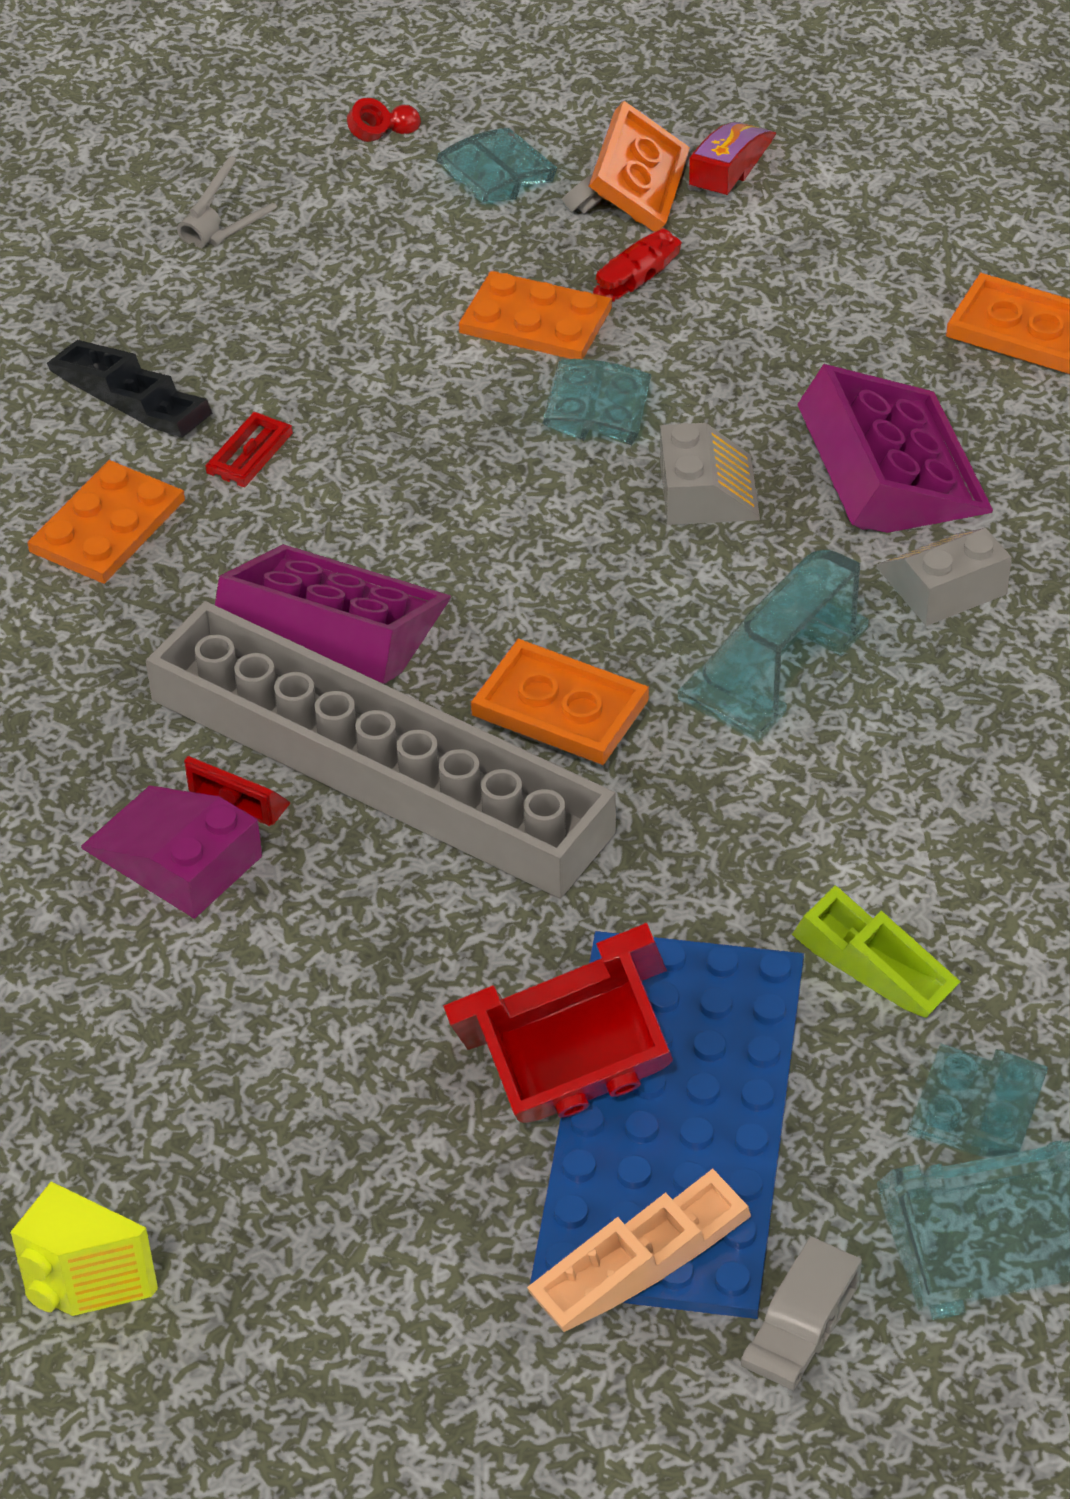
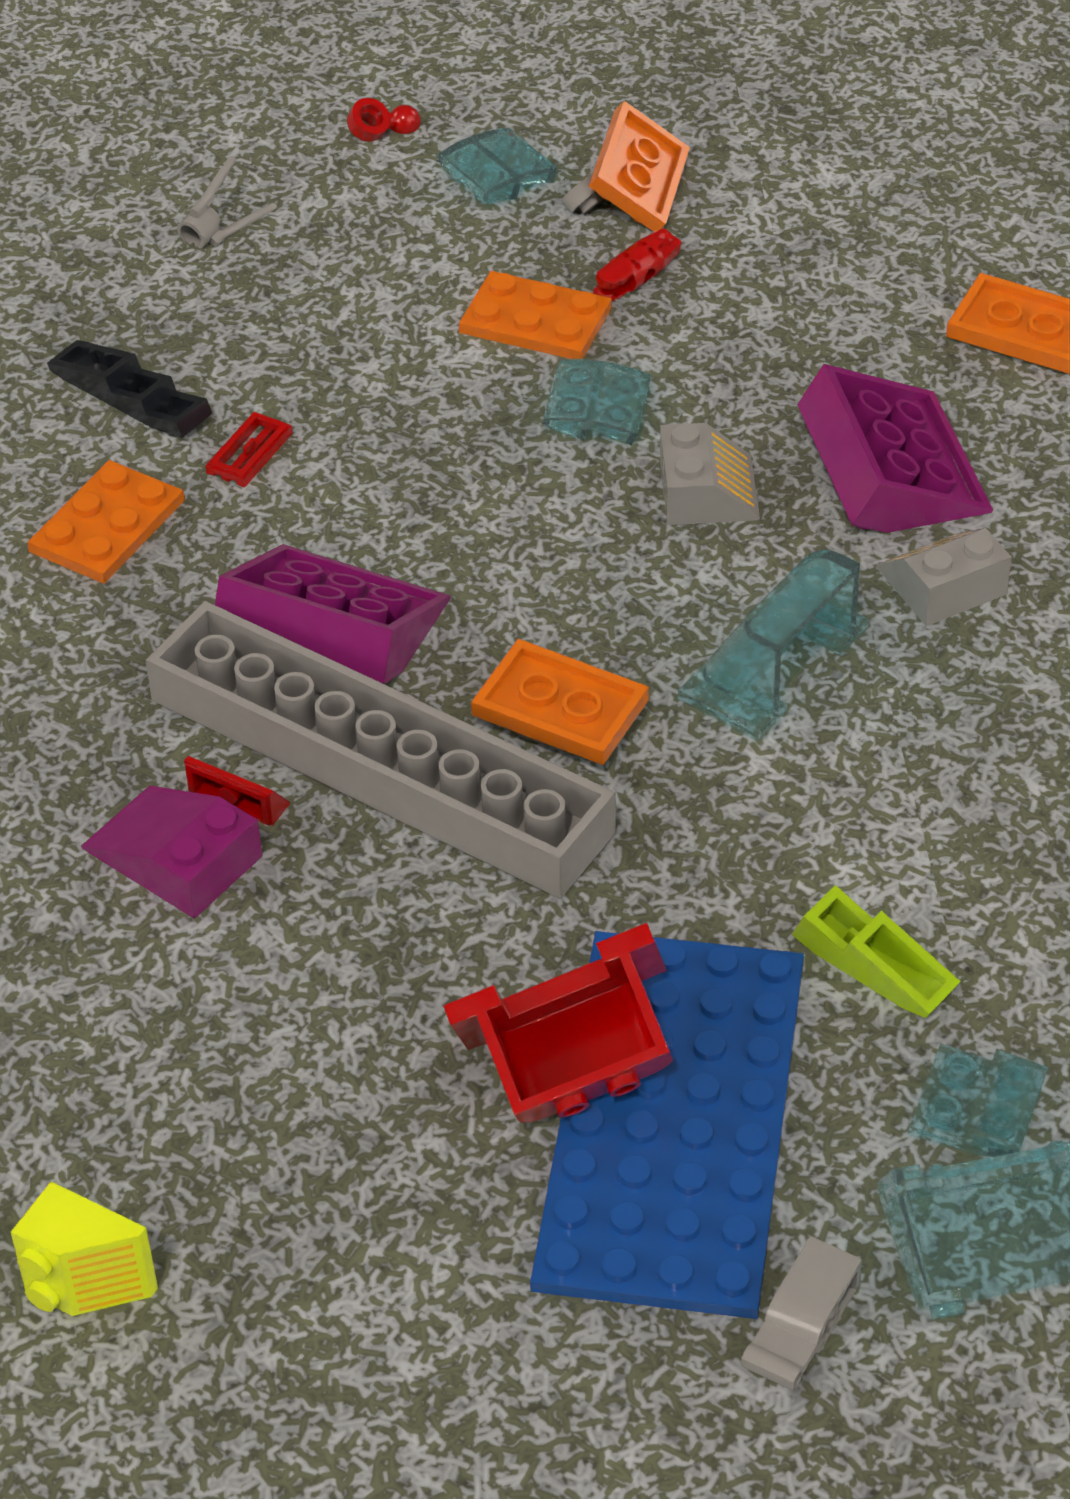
light nougat slope [527,1169,751,1332] -> none
red slope [689,122,776,195] -> none

